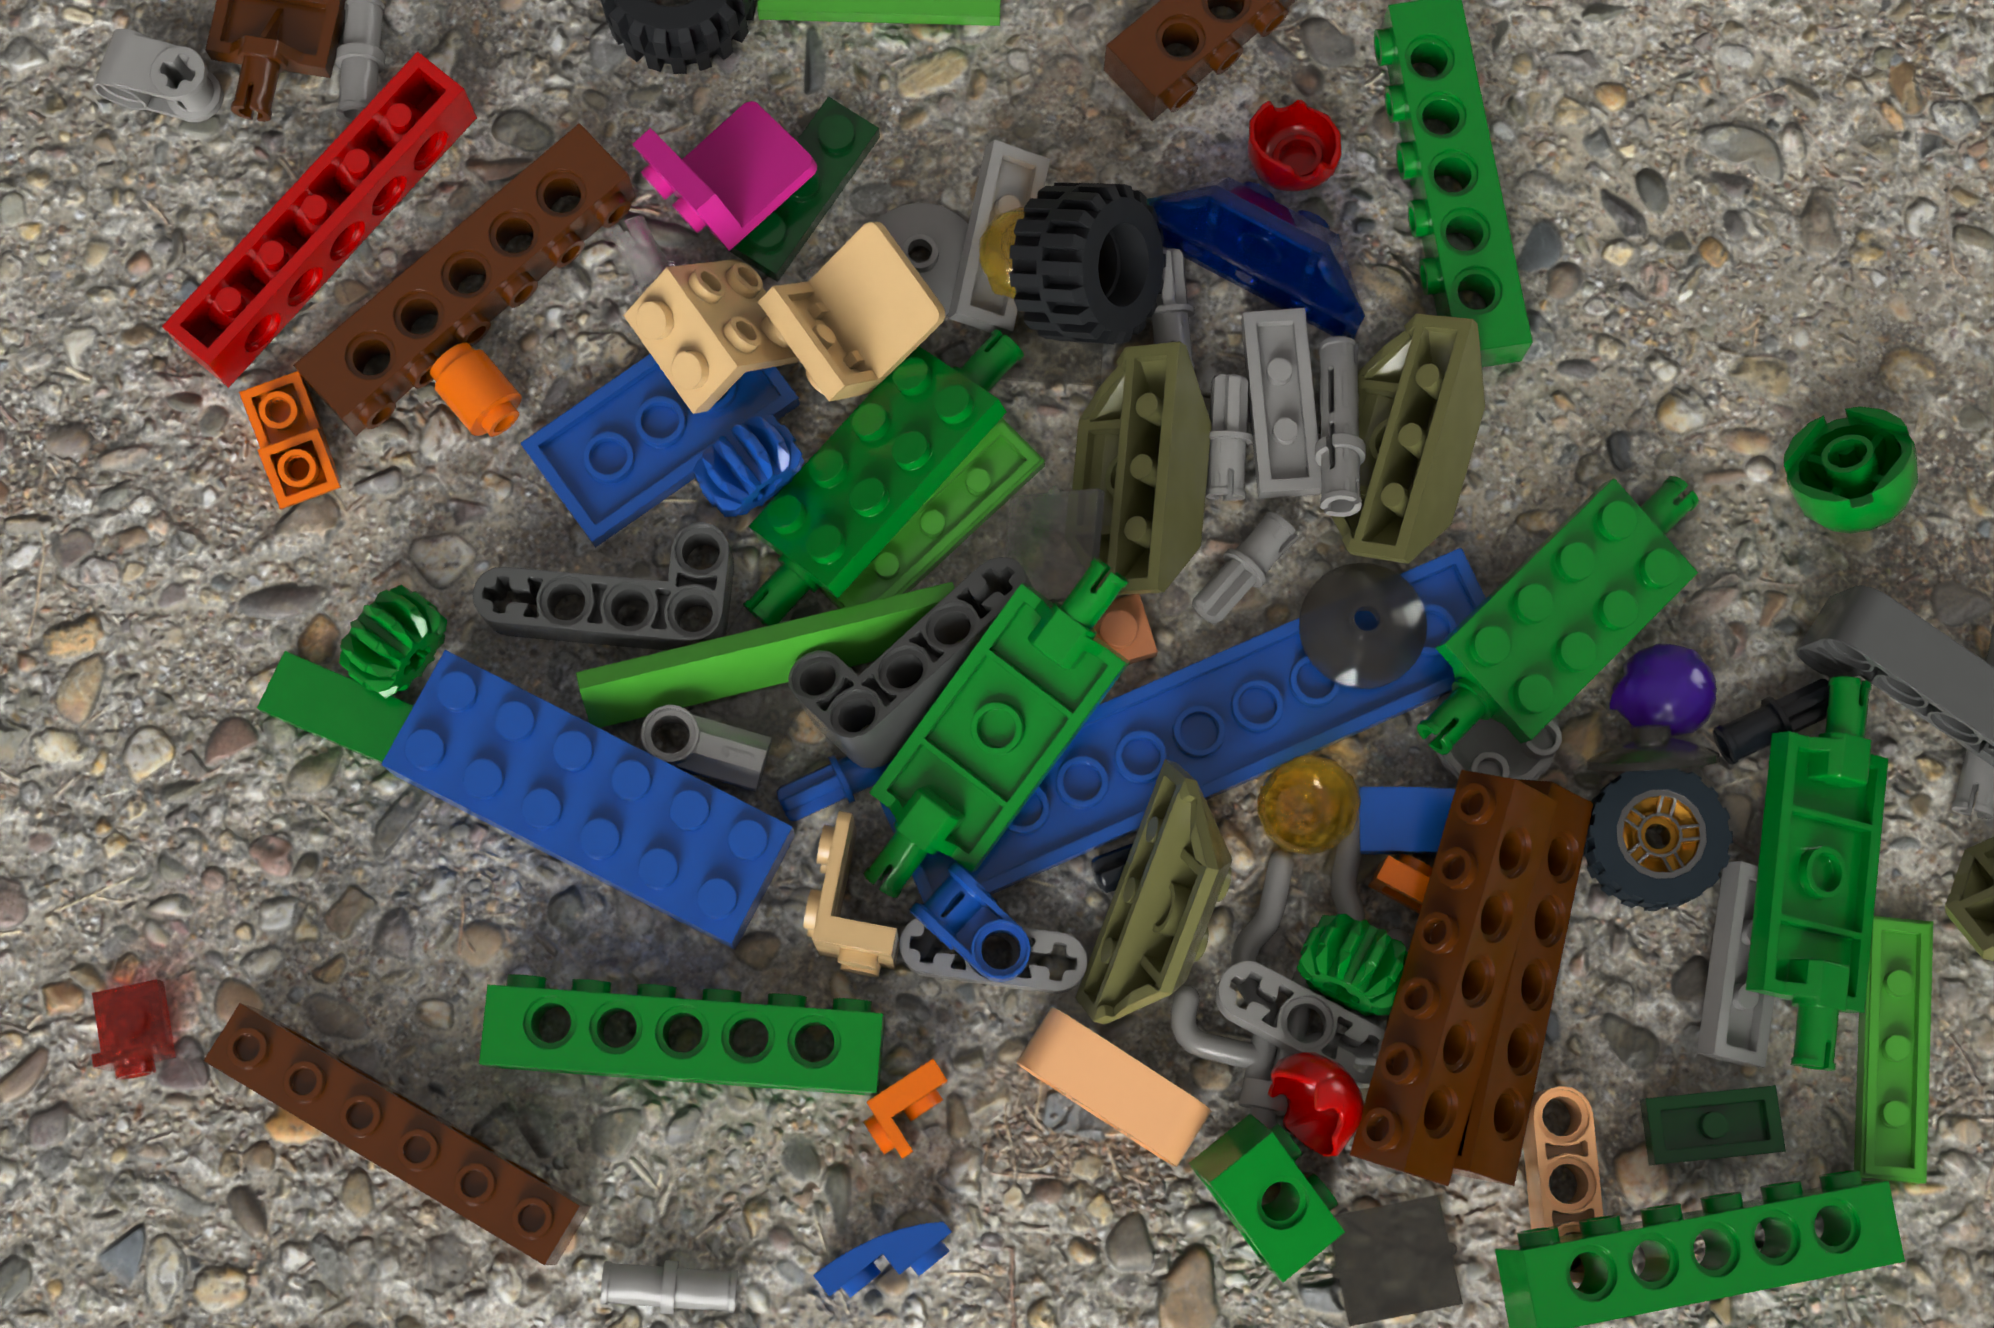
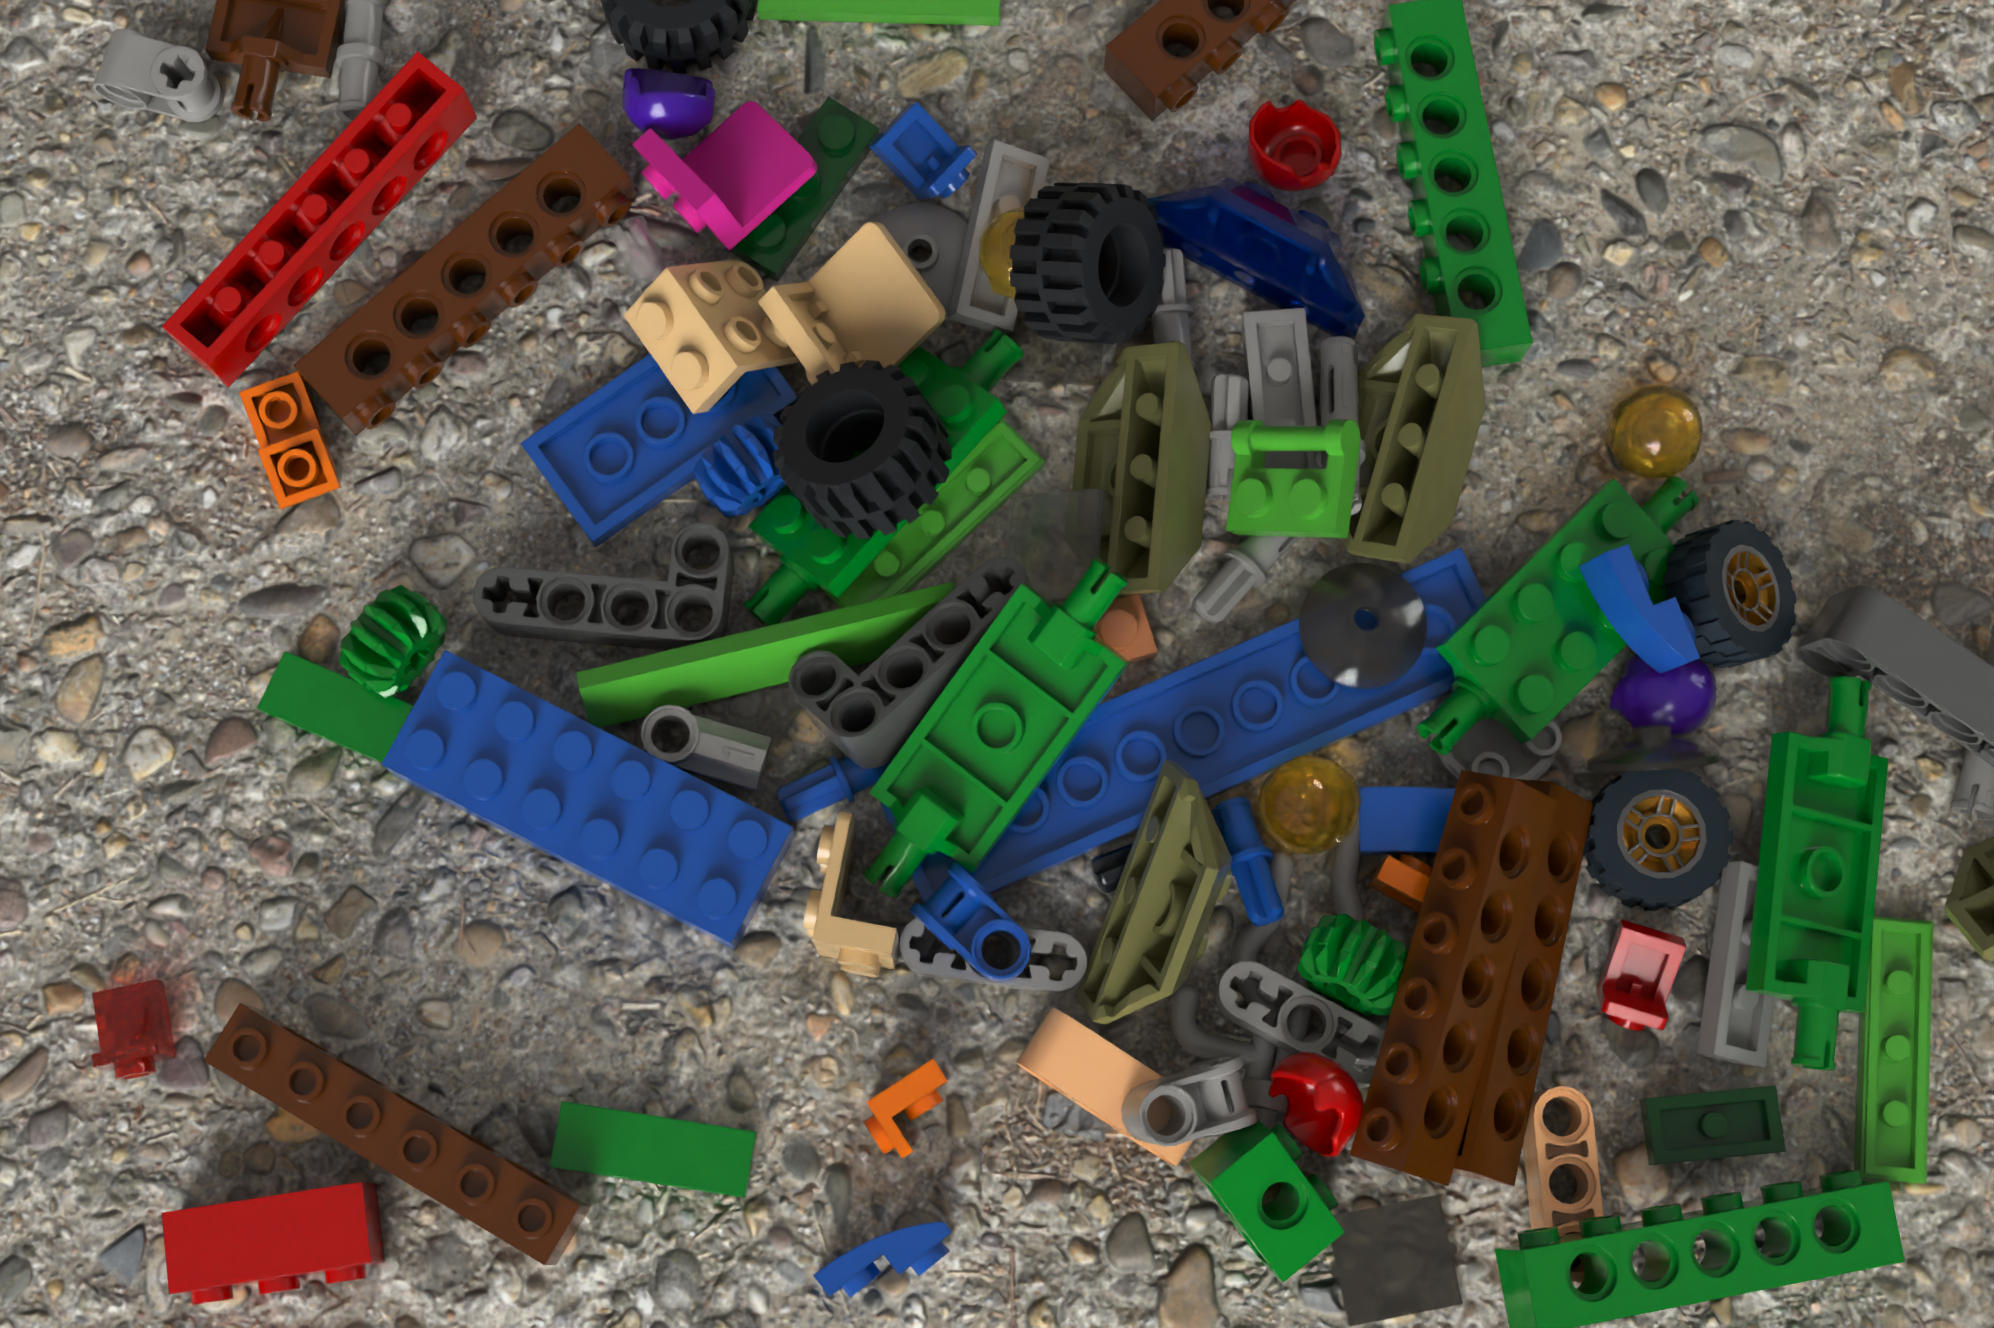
orange brick [430,342,522,437] -> none
green brick [479,974,885,1096] -> none
light grey pin [600,1260,738,1315] -> none
black axle [1713,679,1829,765] -> none
green cylinder [1784,406,1918,534] -> none
none -> red brick [161,1182,385,1305]
none -> green tile [549,1101,758,1198]
none -> dark purple hair [622,68,715,141]
none -> black tyre [773,360,952,540]
none -> blue bracket [869,101,977,199]
none -> light grey piece [1121,1054,1259,1147]
none -> blue axle [1211,797,1285,927]
none -> bright green plate [1226,419,1360,538]
none -> blue slope [1579,544,1700,674]
none -> bracket [1596,919,1686,1031]
none -> clear yellow hair [1606,384,1703,480]
none -> black wheel [1664,520,1796,668]

